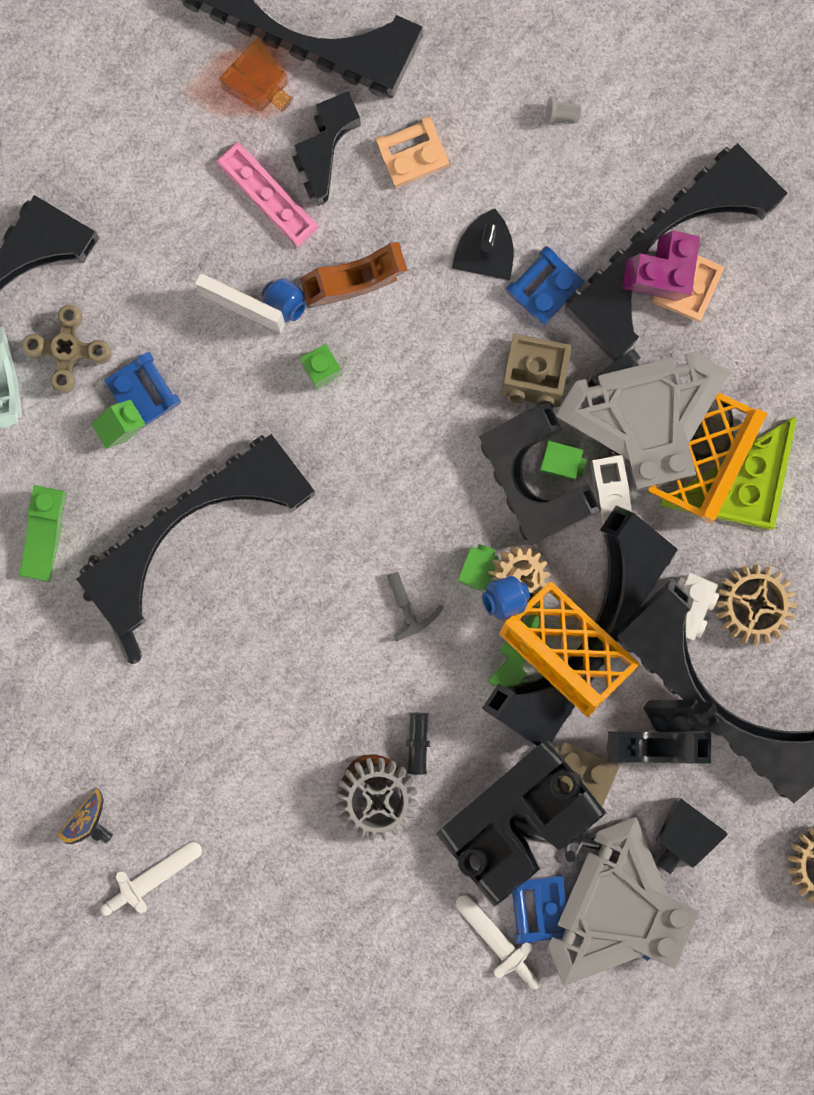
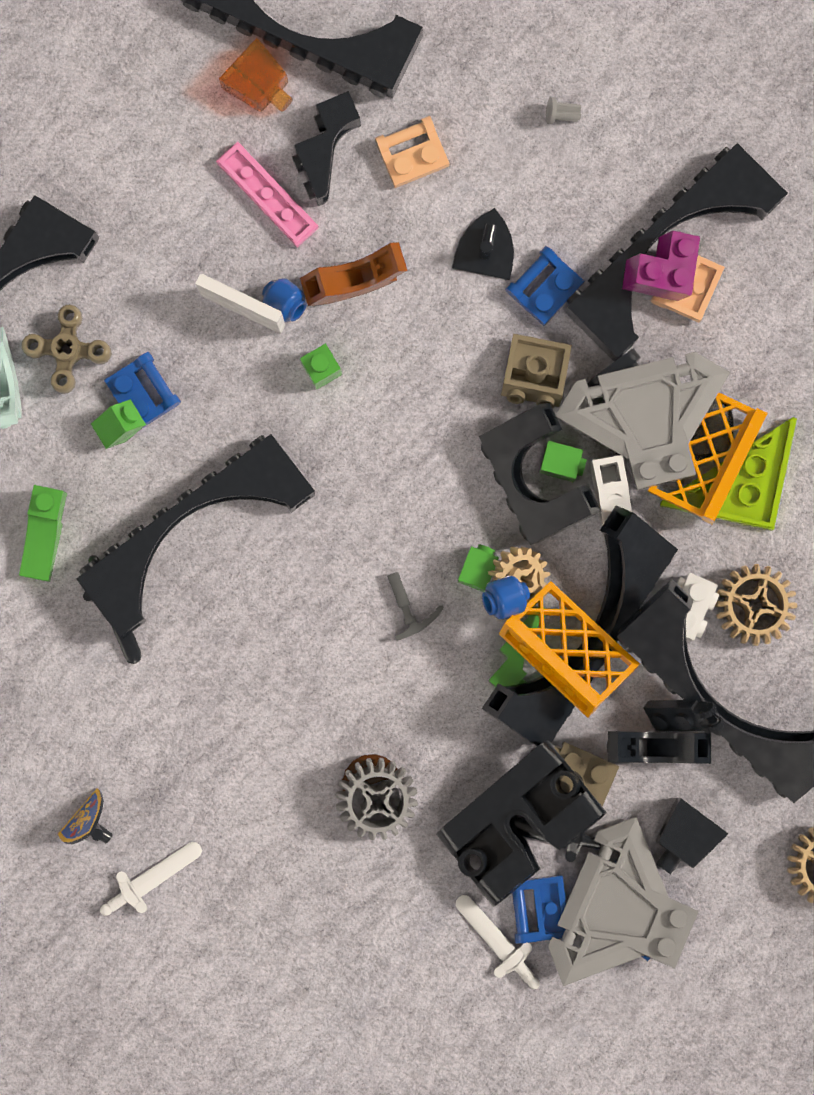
black pin [406,712,430,775] -> none

